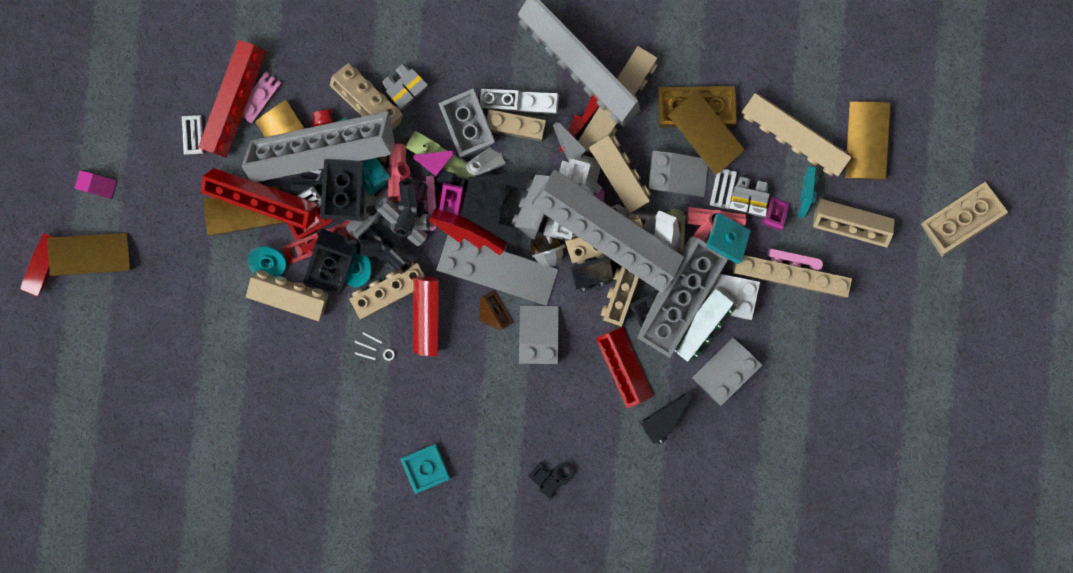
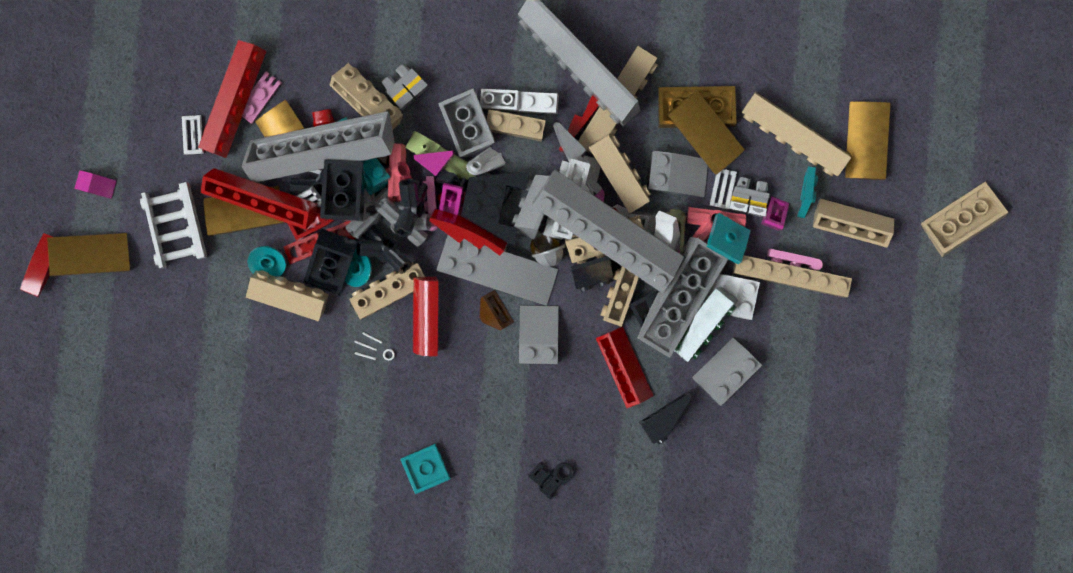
none -> white fence [140,182,208,269]

